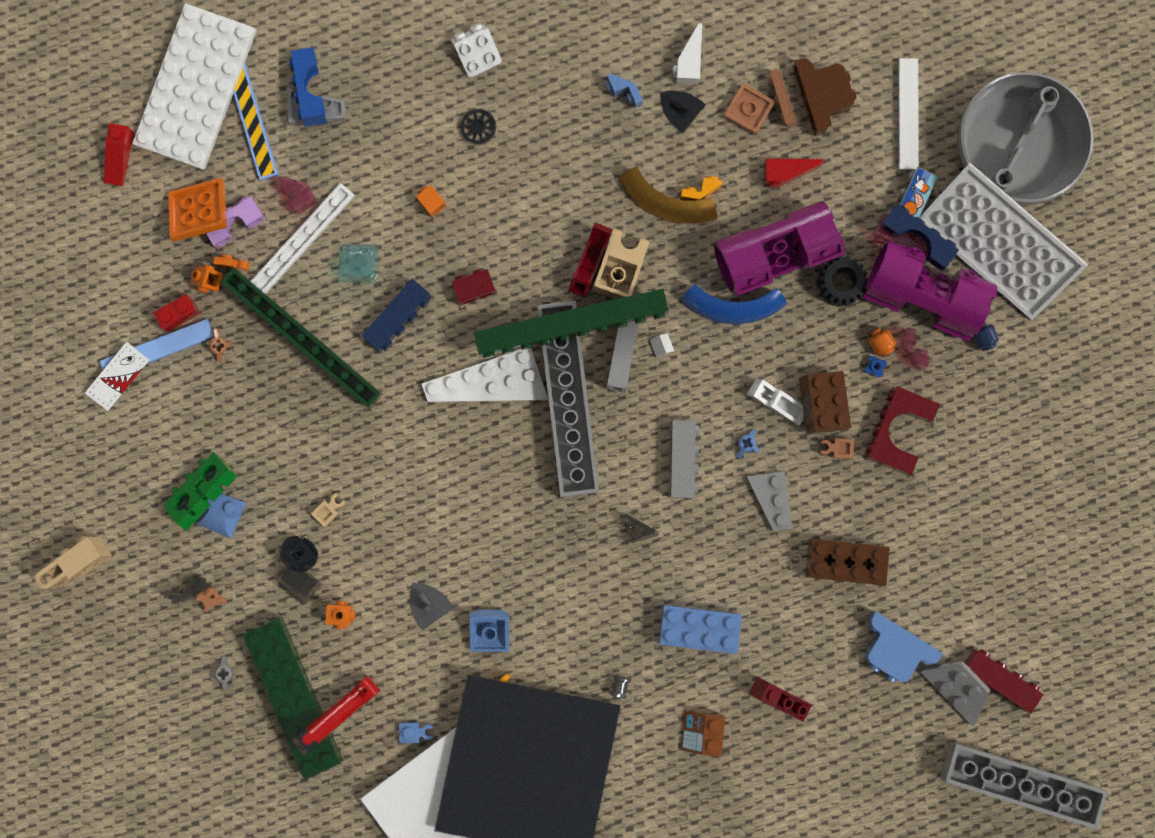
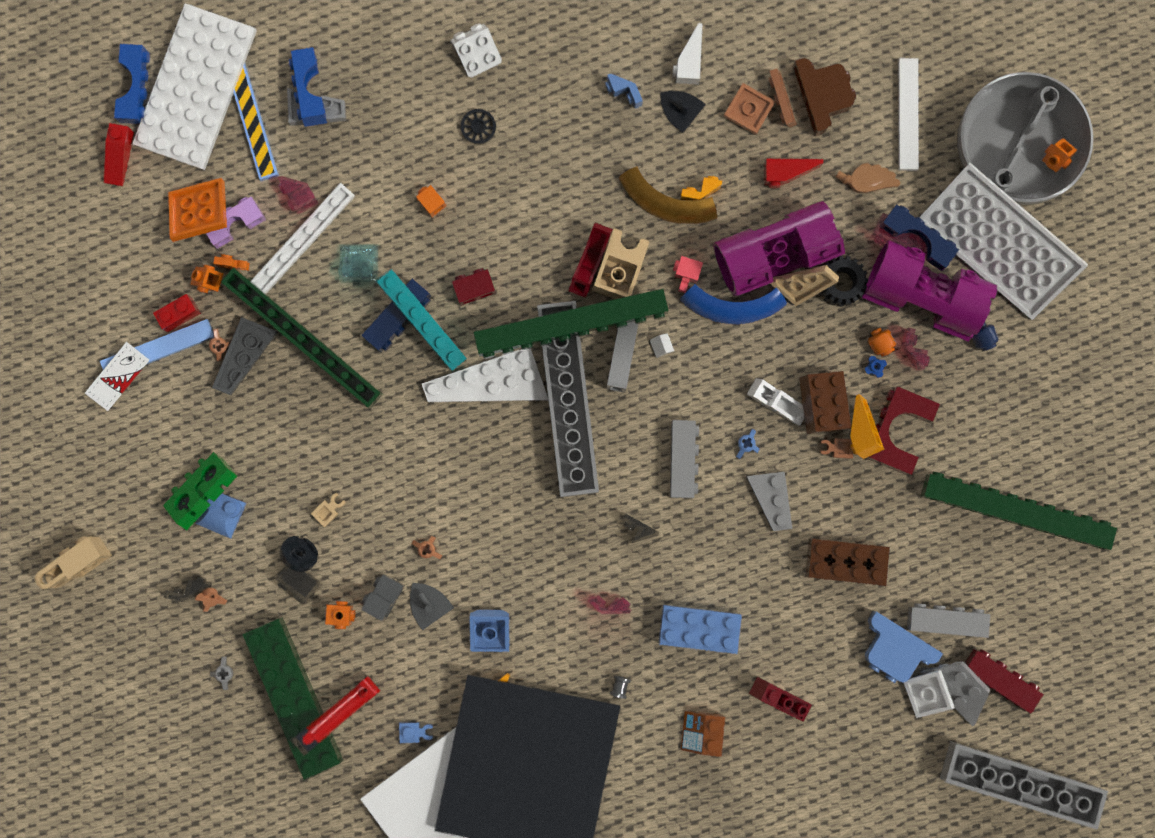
brick [894,167,938,218] -> none
none -> blue arch [114,44,150,124]
none -> dark grey wing [212,317,278,395]
none -> dark grey brick [361,574,405,621]
none -> teal brick [375,269,467,371]
none -> nougat piece [412,536,442,559]
none -> clear pink slope [587,595,632,614]
none -> coral brick [673,256,703,293]
none -> tan wing [770,265,839,306]
none -> medium nougat animal [835,163,901,193]
none -> light orange slope [850,394,884,459]
none -> white plate [904,670,954,718]
none -> light grey brick [907,603,990,638]
none -> dark green brick [920,472,1117,550]
none -> orange brick [1042,138,1077,172]

